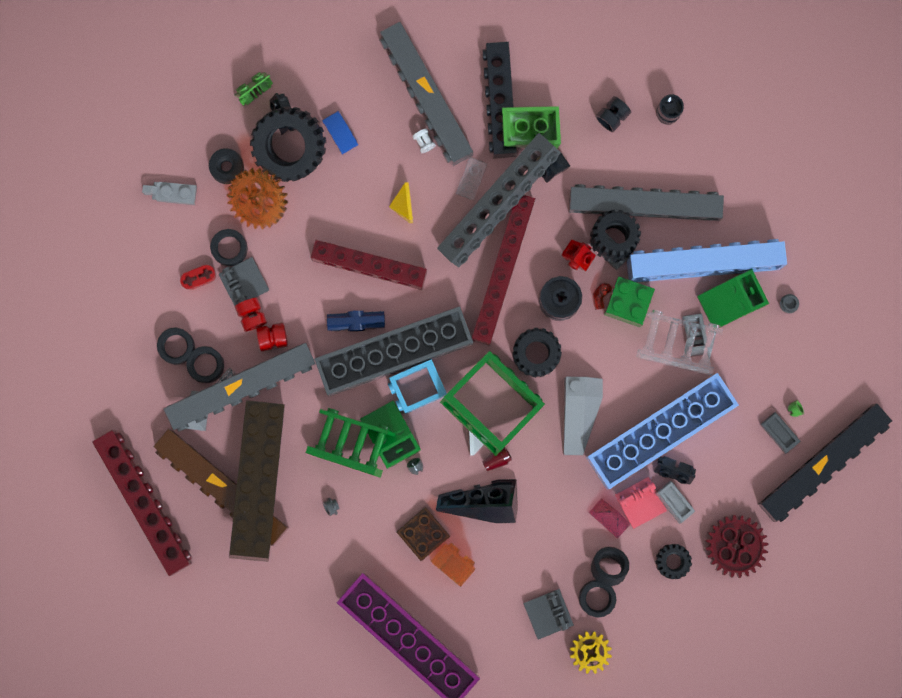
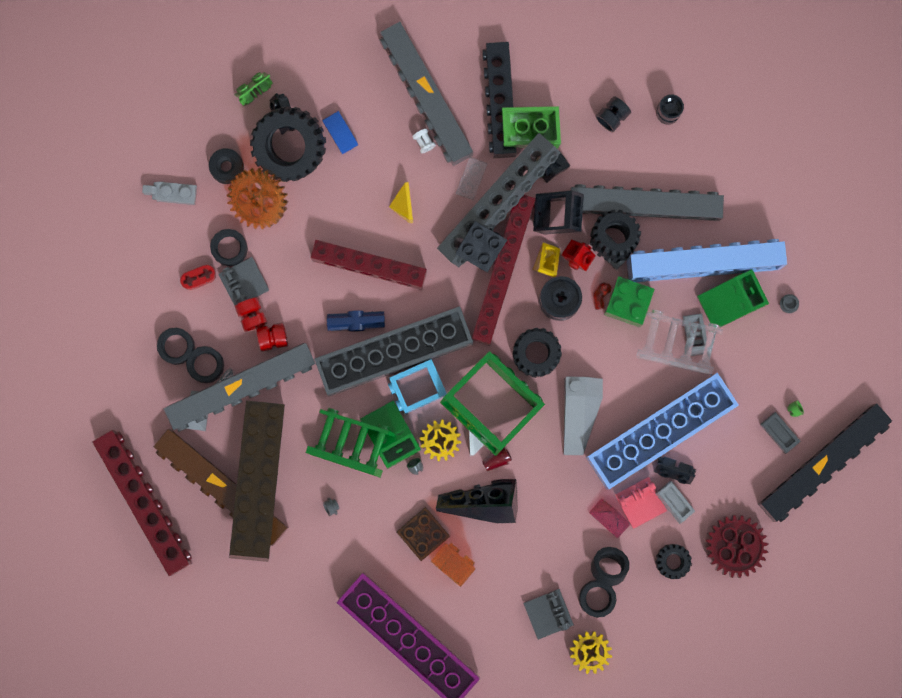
none -> yellow gear [420,420,461,462]
none -> black hinge [455,221,507,272]
none -> yellow slope [532,242,560,277]
none -> black window [533,190,584,235]

